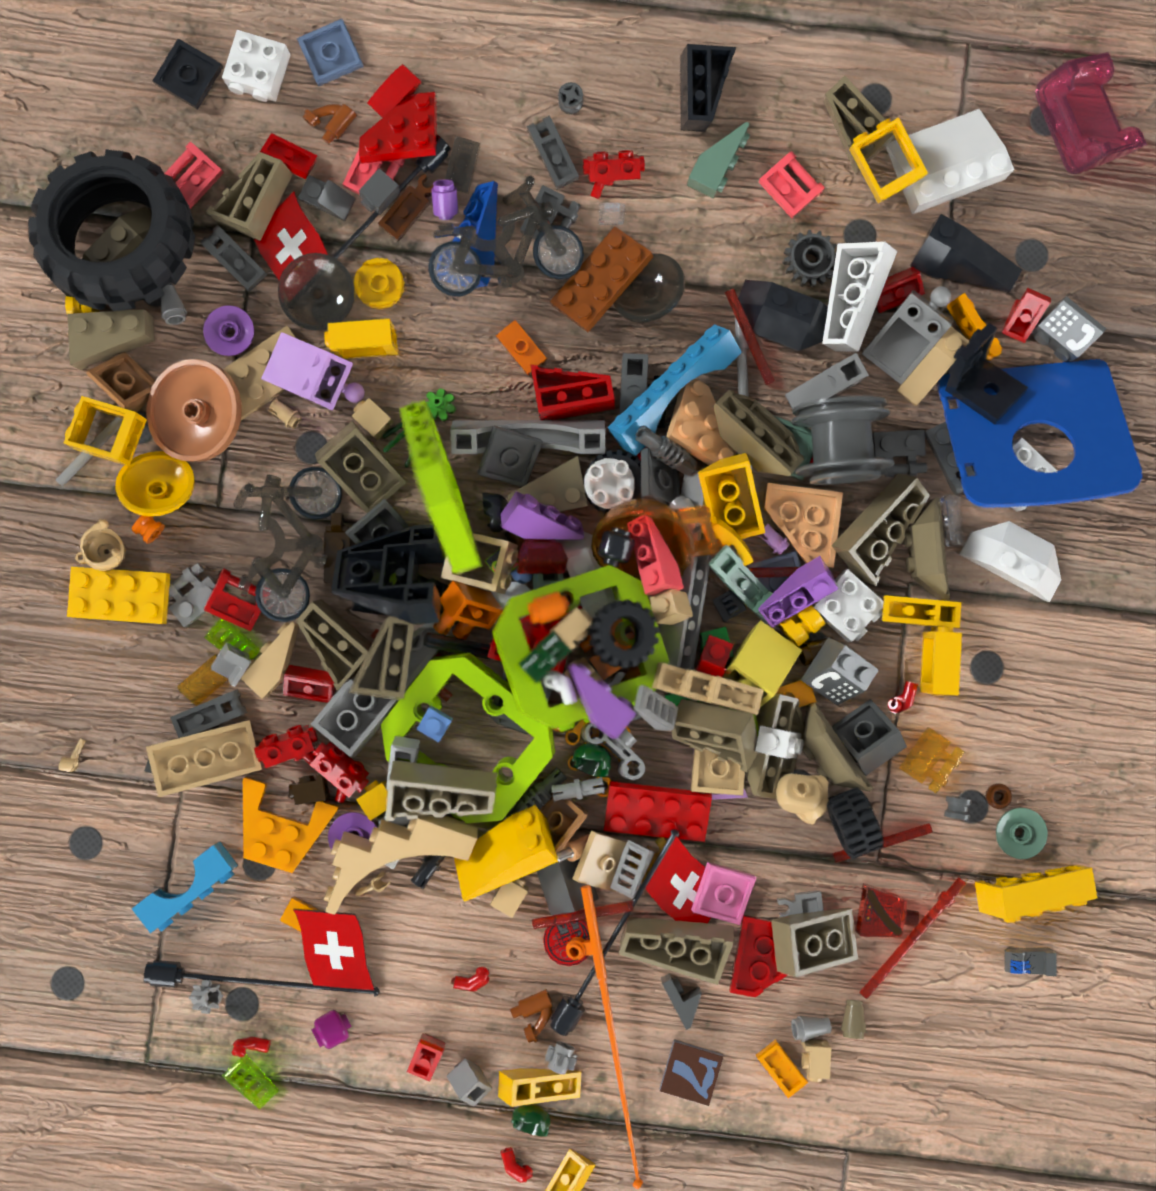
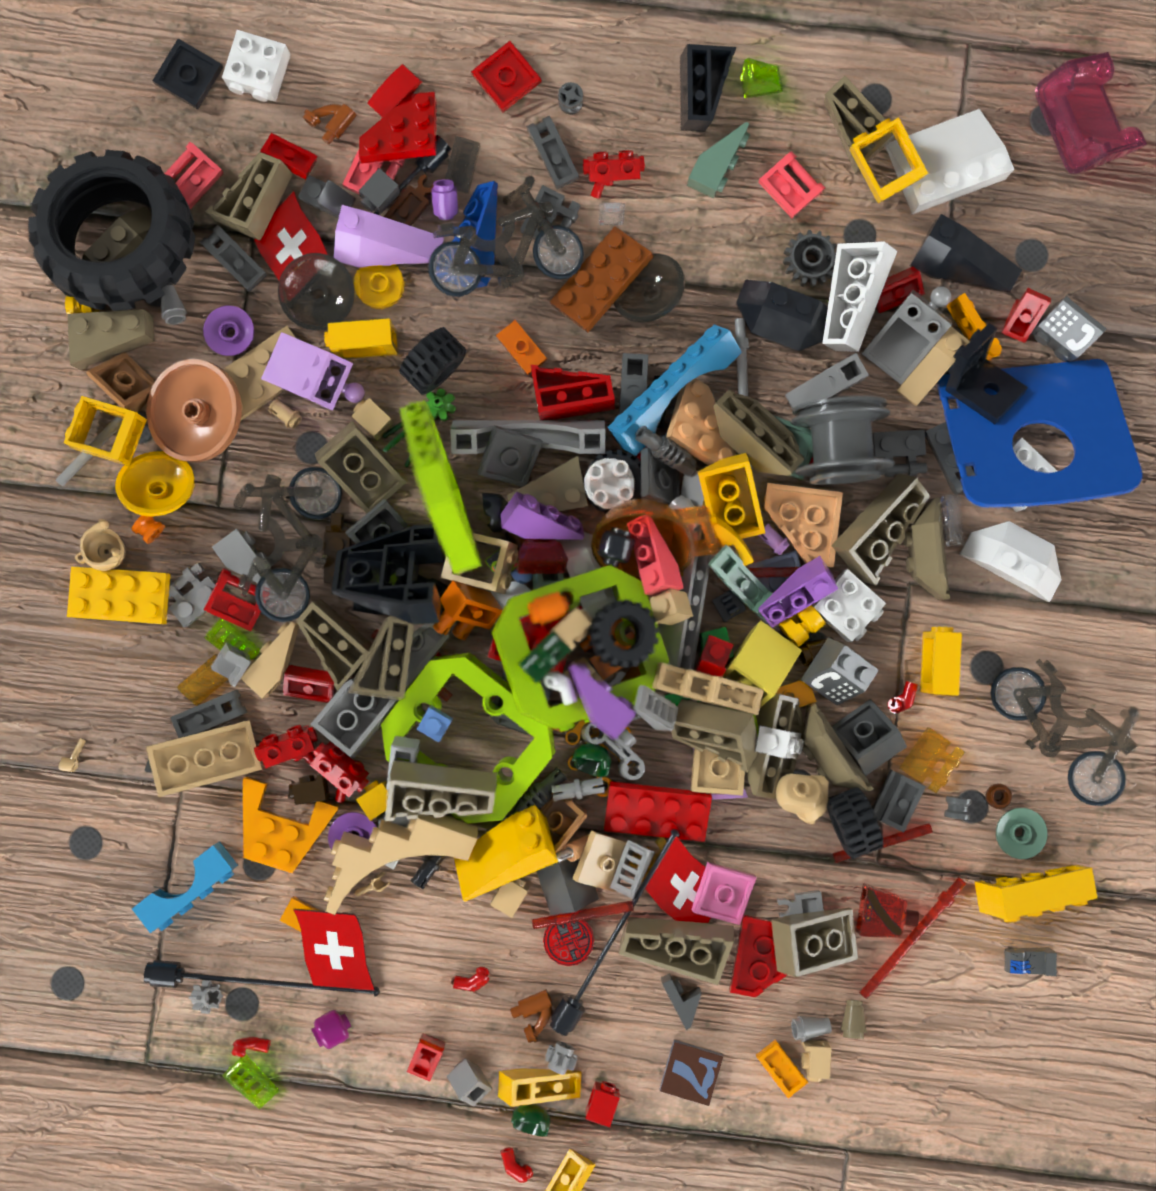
sand blue tile [297,19,364,87] -> none
black axle [423,633,491,660] -> none
orange piece [566,885,643,1189] -> none
clear red bar [724,288,775,385] -> none
yellow slope [882,595,962,628] -> none
none -> light grey slope [212,529,287,594]
none -> lavender wedge [334,205,444,268]
none -> black tyre [399,327,467,395]
none -> red plate [471,41,542,113]
none -> red brick [585,1081,620,1128]
none -> clear neon green slope [740,58,783,99]
none -> dark grey plate [872,769,926,833]
none -> piece [990,659,1140,806]

